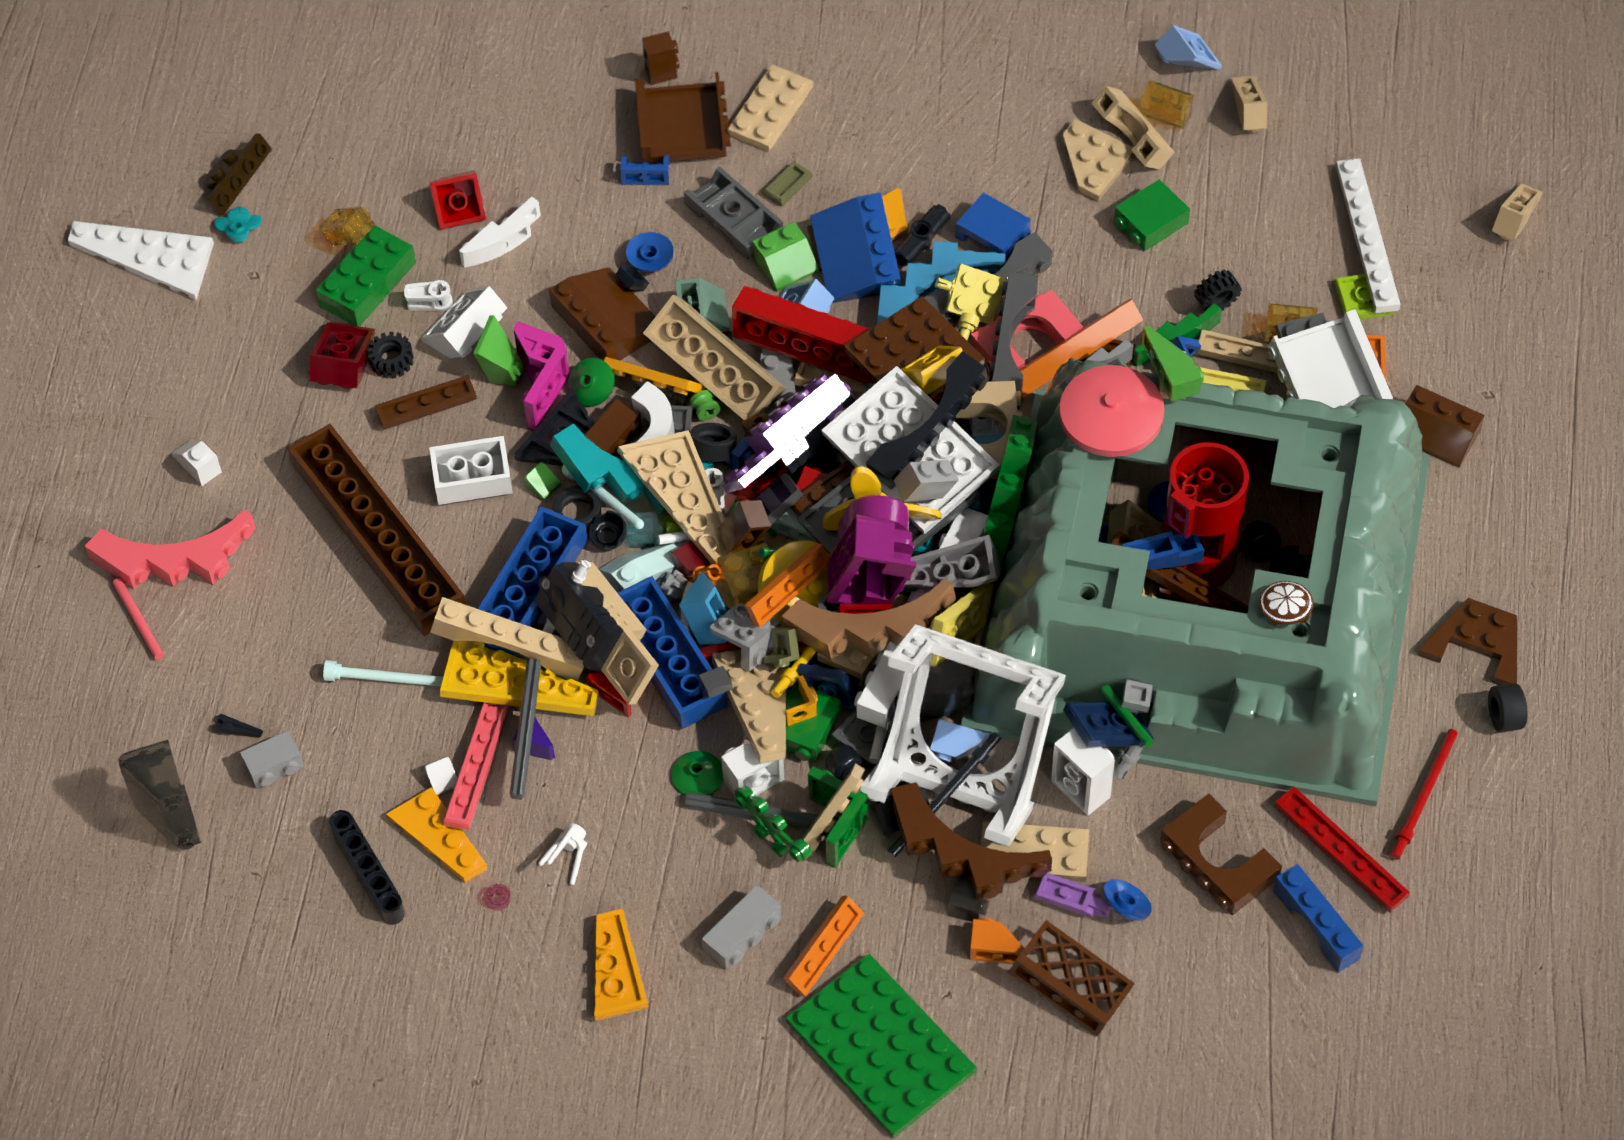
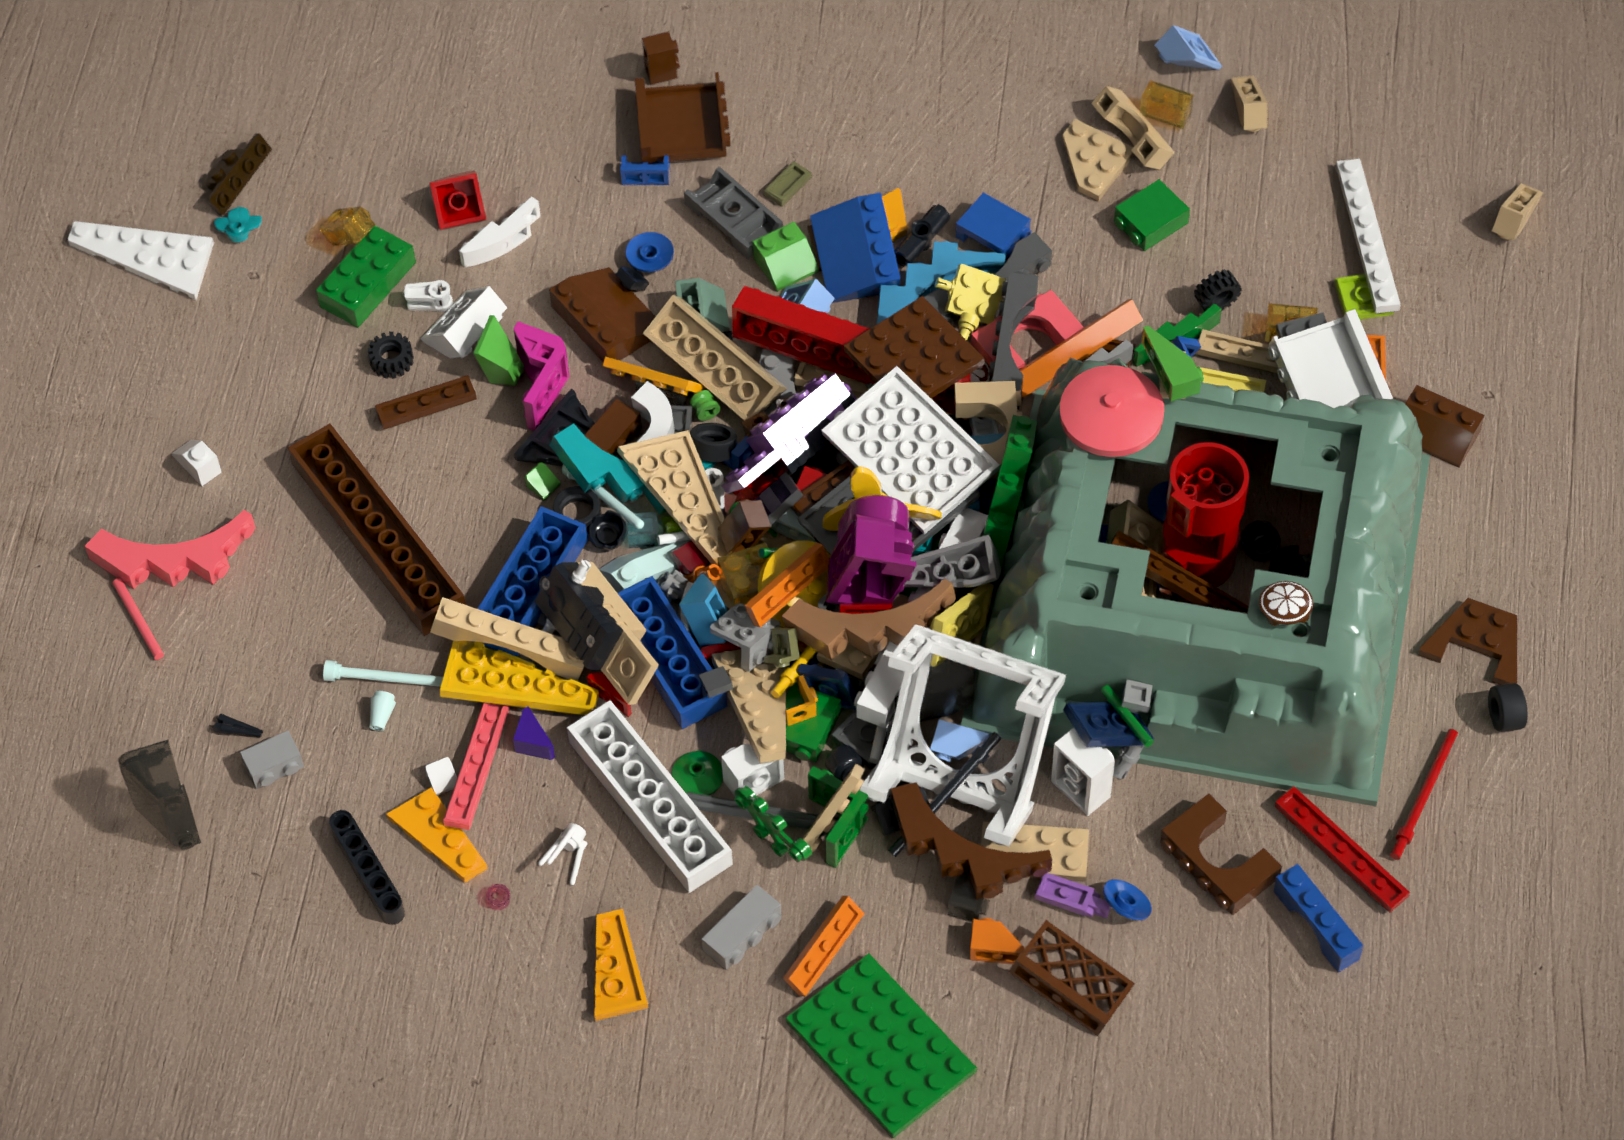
dark red slope [309,322,375,389] -> none
white brick [429,436,513,505] -> none
dark grey axle [510,658,541,800] -> none
green dish [568,358,615,406] -> none
tan plate [728,65,813,152] -> none
black arch [866,351,988,490] -> none
light grey brick [894,459,959,502] -> none
yellow slope [901,345,963,395] -> none
blue slope [1122,531,1204,569] -> none
none -> light aqua cone [369,691,396,731]
none -> white brick [567,700,733,893]

